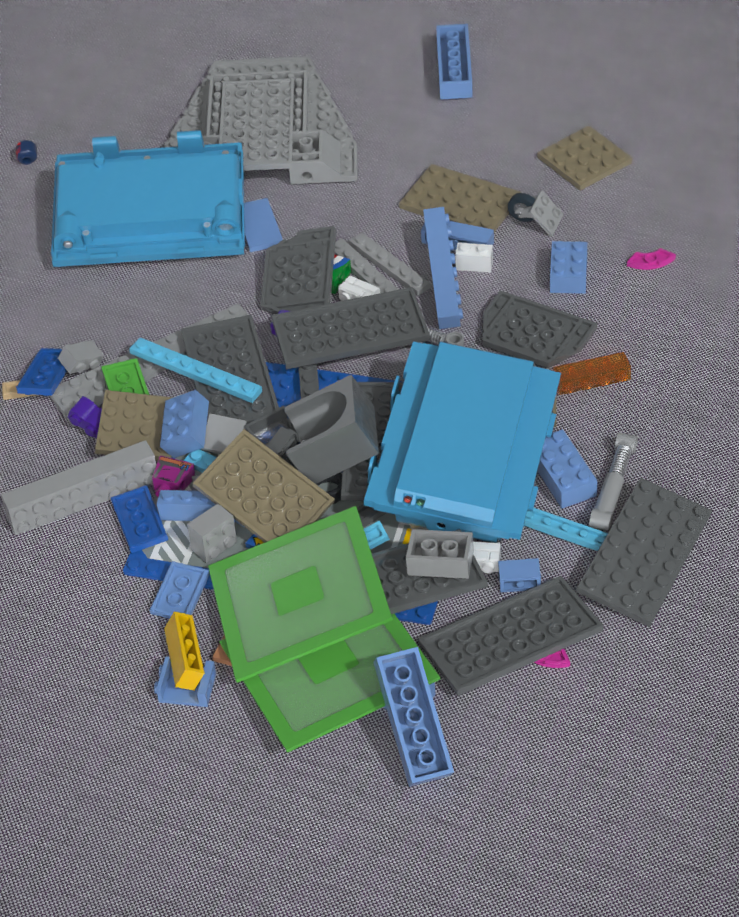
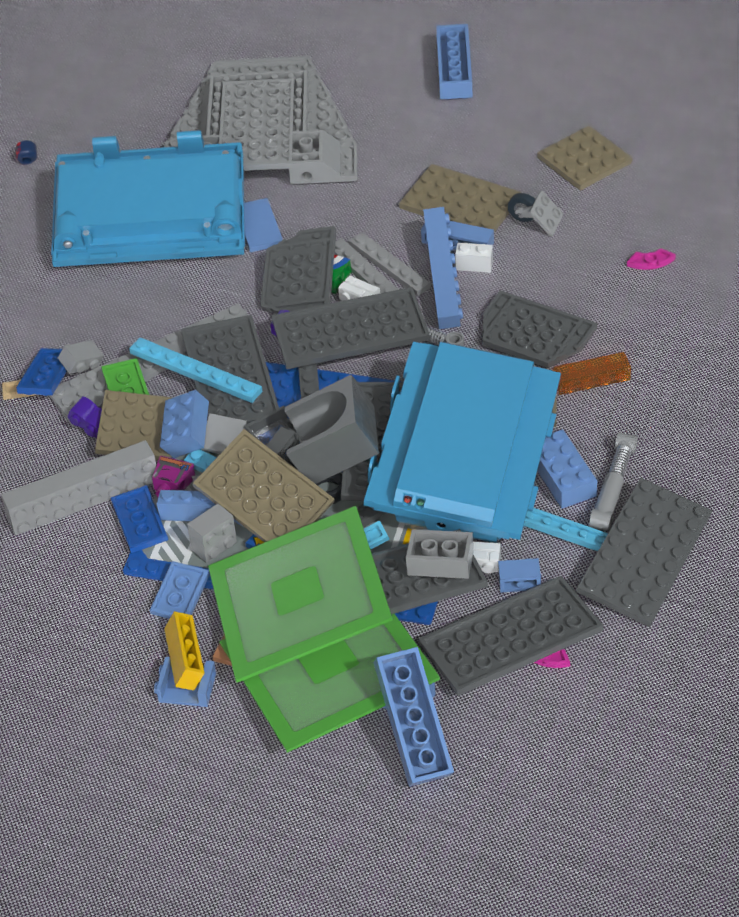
medium blue brick [550,241,587,294] -> none

